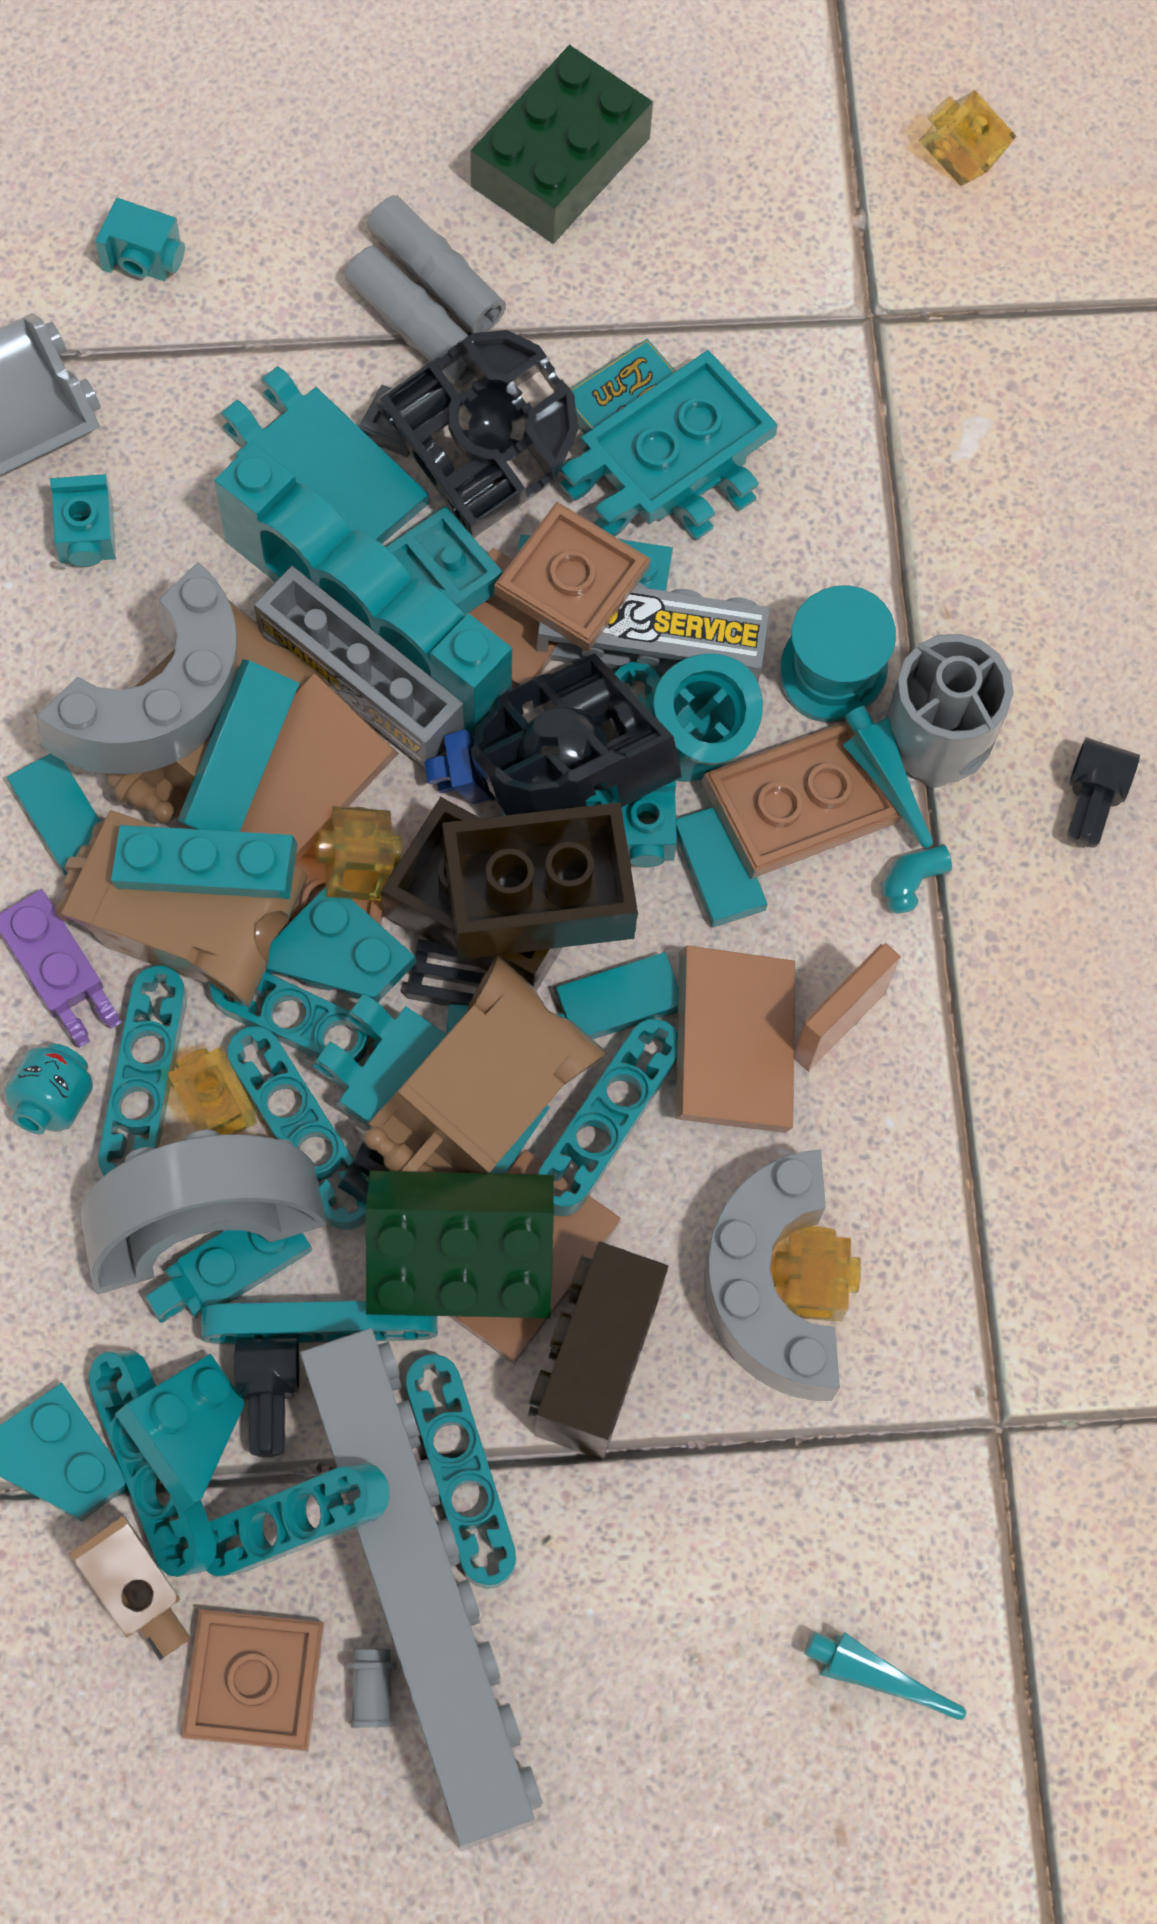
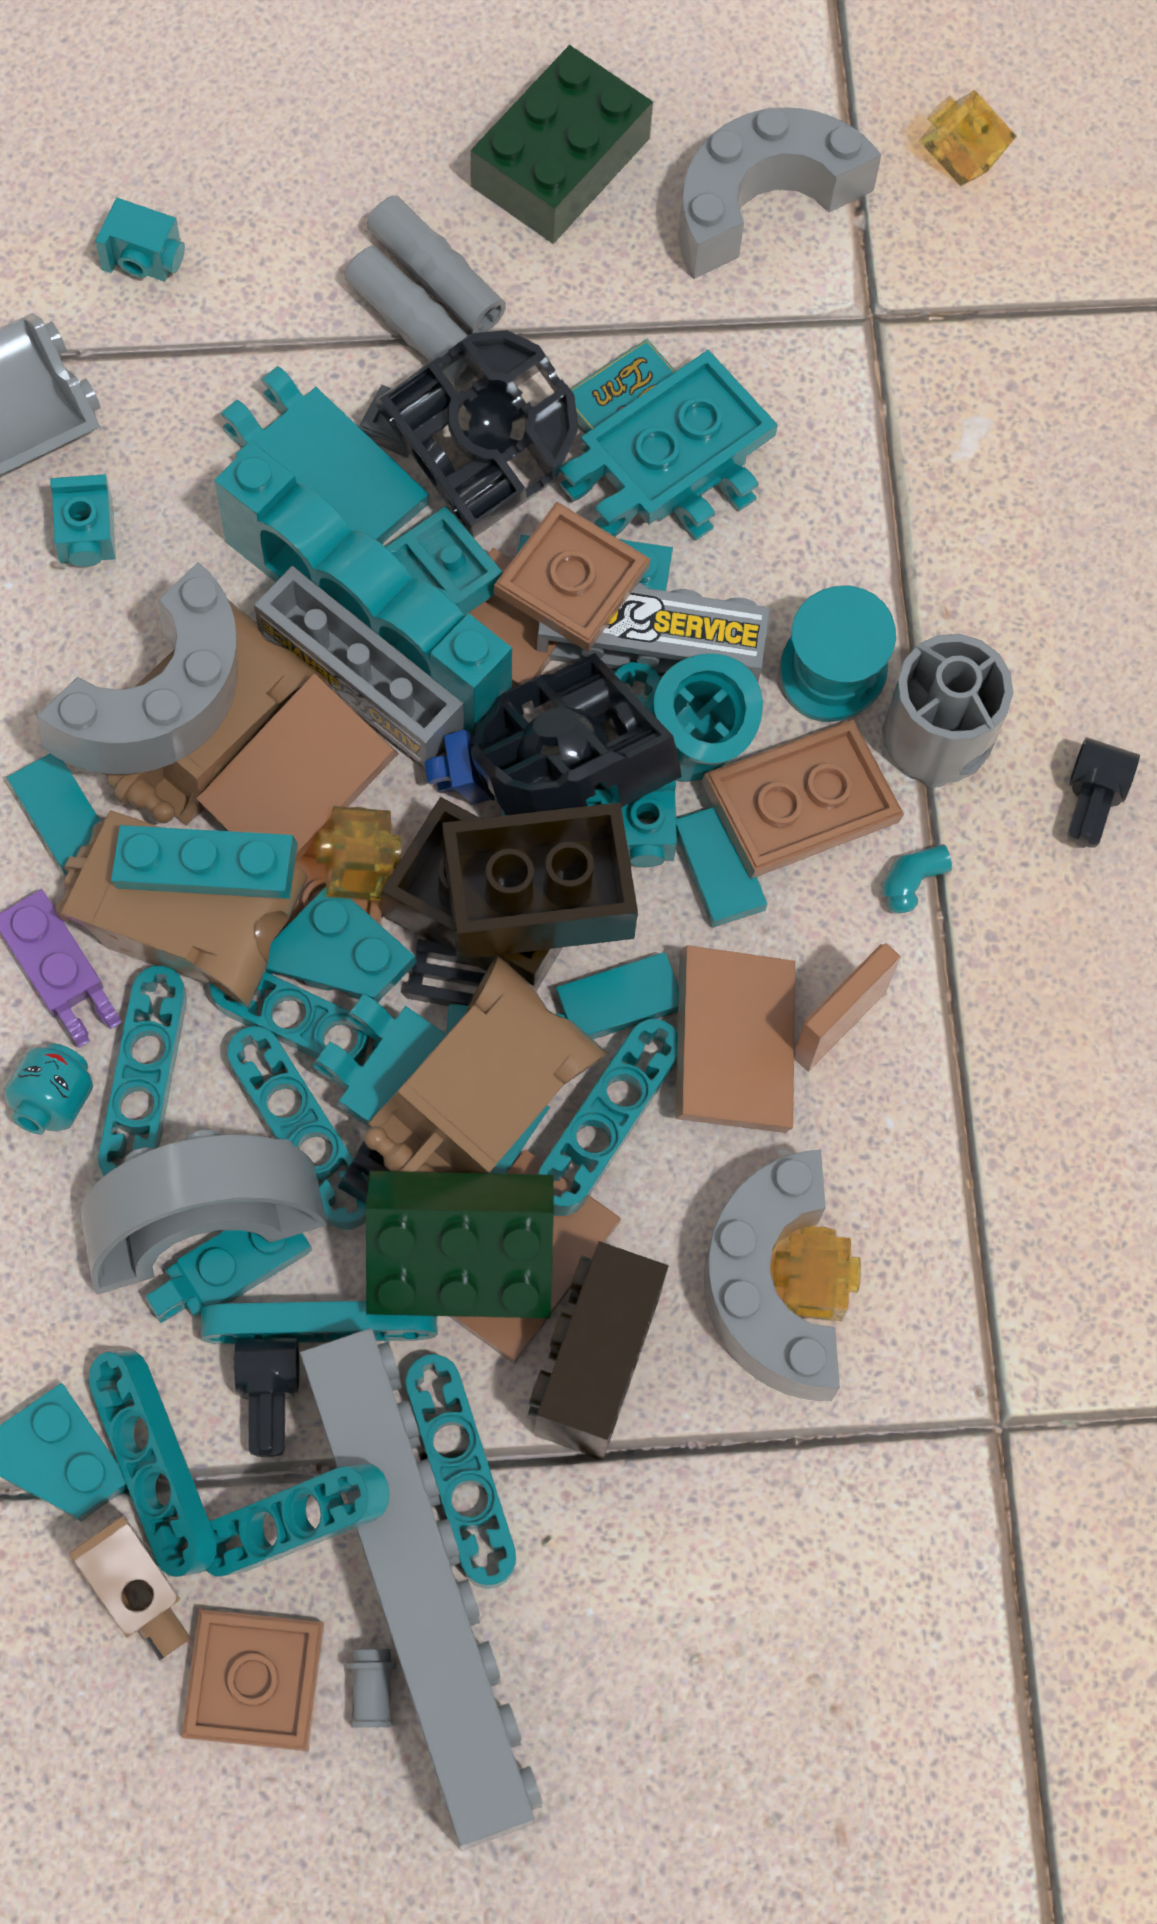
teal wing [115,1354,245,1513] -> none
clear yellow brick [167,1047,257,1135] -> none
teal tile [177,659,300,832] -> none
teal piece [804,1631,967,1720] -> none
teal piece [843,706,933,848] -> none
none -> light grey brick [679,107,881,279]

